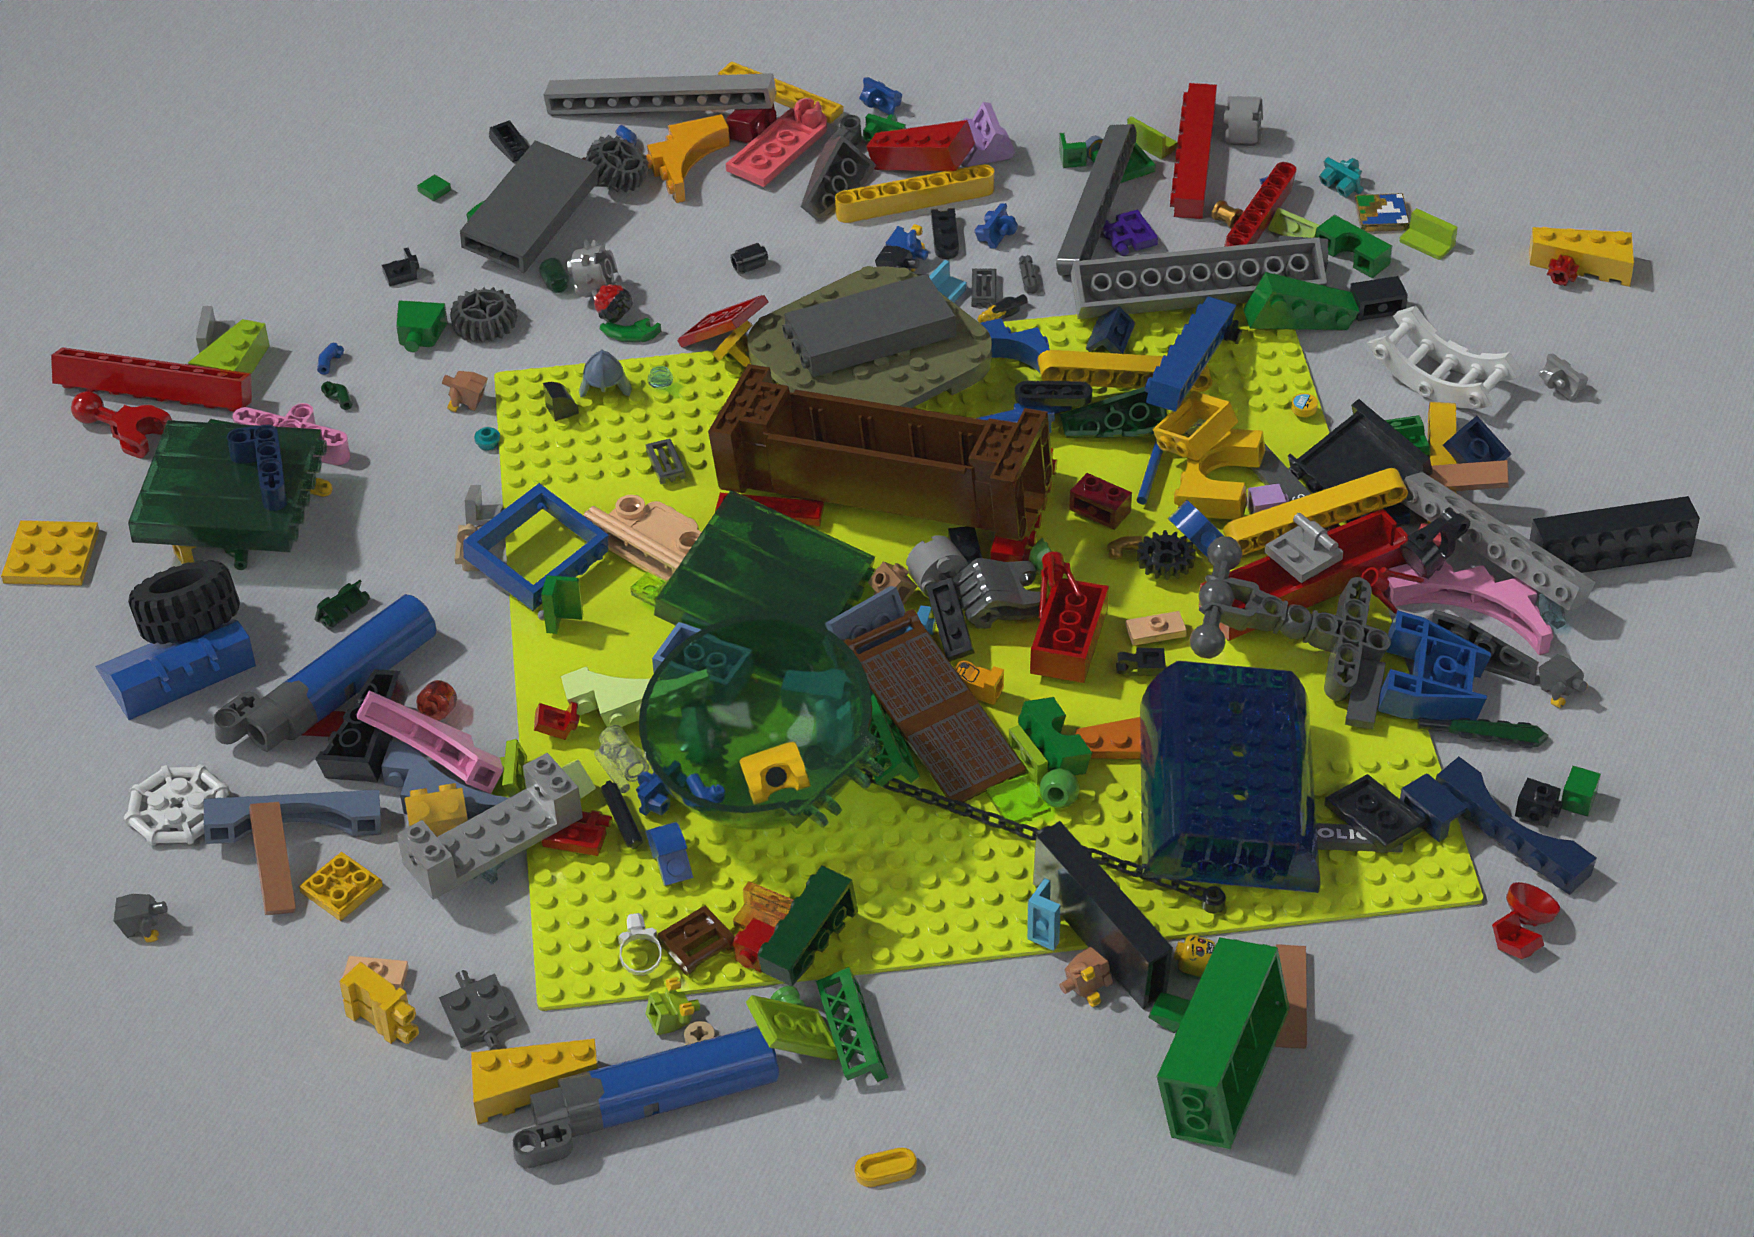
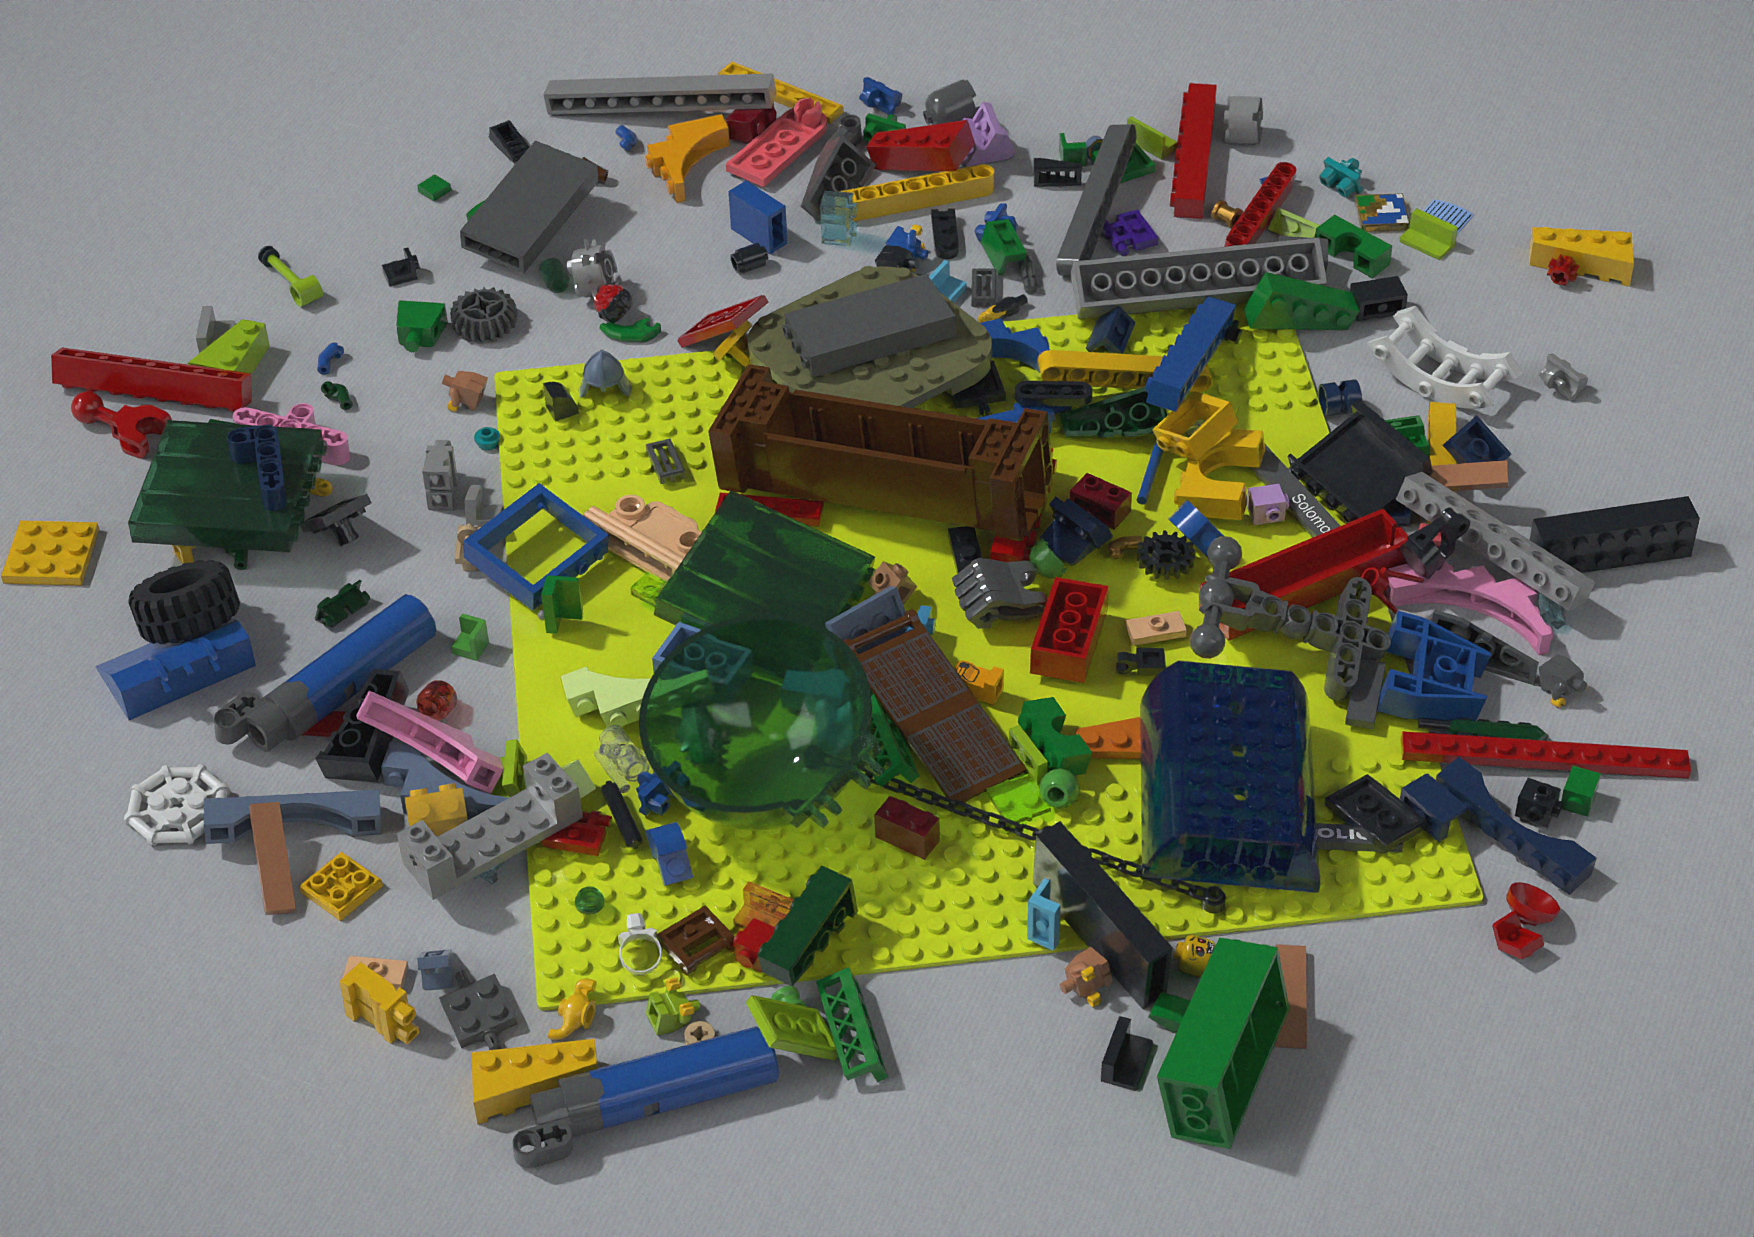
dark grey piece [113,894,168,943] -> none
red bracket [534,702,580,740] -> none
dark grey gear [586,135,649,192] -> none
clear light blue plate [648,366,673,389] -> none
blue arm [686,773,725,805] -> none
yellow piece [739,742,811,805] -> none
yellow tile [855,1147,917,1187] -> none
light grey brick [906,535,968,597] -> none
black plate [926,577,975,662] -> none
red plant [1039,552,1082,620] -> none
yellow beam [1223,468,1408,555] -> none
light grey plate [1265,513,1343,583] -> none
yellow tile [1291,393,1318,417] -> none
none -> lime piece [258,246,323,307]
none -> black plate [299,494,372,547]
none -> sand blue slope [417,949,453,990]
none -> light grey hips [422,440,458,510]
none -> bright green panel [451,614,489,661]
none -> yellow piece [548,978,597,1040]
none -> clear green plate [575,886,605,915]
none -> blue brick [728,181,788,254]
none -> clear light blue brick [820,191,858,246]
none -> dark red brick [874,796,940,860]
none -> dark grey cylinder [923,79,980,125]
none -> black plate [951,360,1006,416]
none -> green panel [981,219,1027,276]
none -> black slope [1033,158,1082,187]
none -> dark blue piece [1039,496,1113,566]
none -> black panel [1101,1016,1153,1091]
none -> dark blue wheel [1318,379,1362,417]
none -> red plate [1401,731,1691,779]
none -> light blue sticker [1424,199,1474,234]

